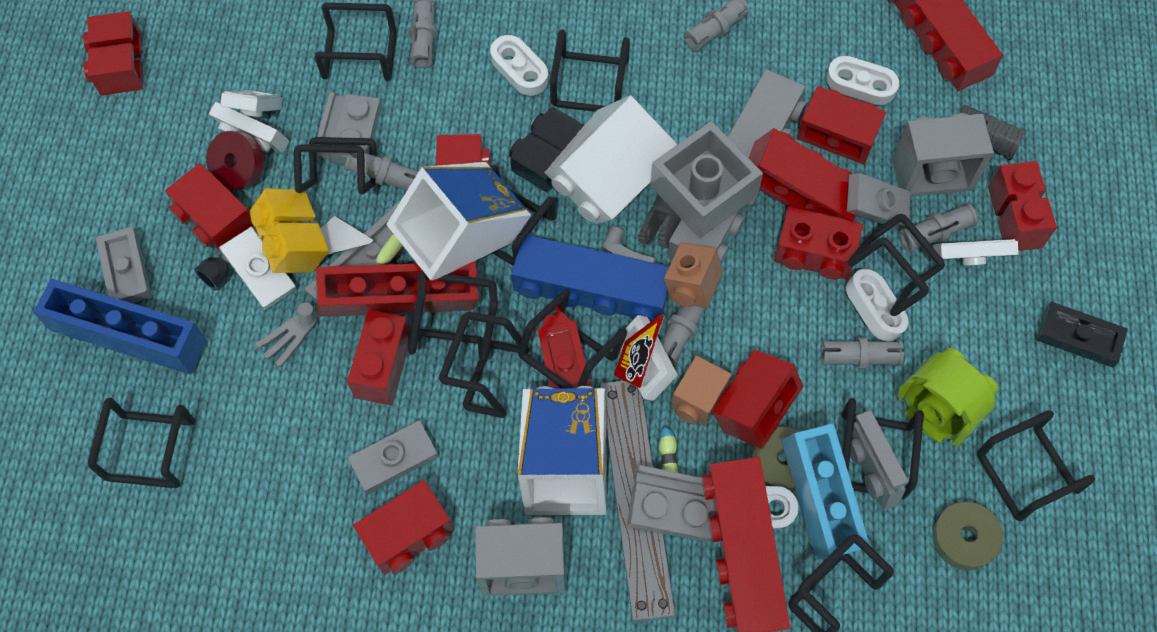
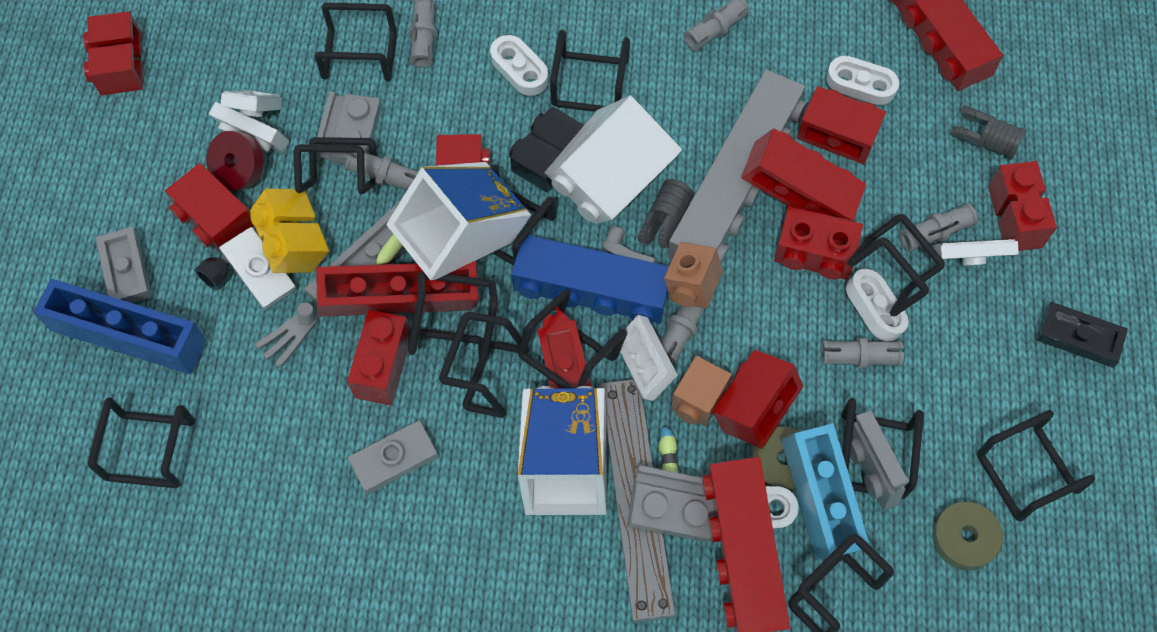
white sticker [320,216,373,254] -> none
red brick [353,480,454,575] -> none
light grey brick [475,517,566,596] -> none
sticker [614,314,664,388] -> none
light grey brick [650,121,763,239] -> none
light grey plate [847,173,911,229] -> none
light grey brick [892,113,994,197] -> none
lime brick [898,348,999,446] -> none

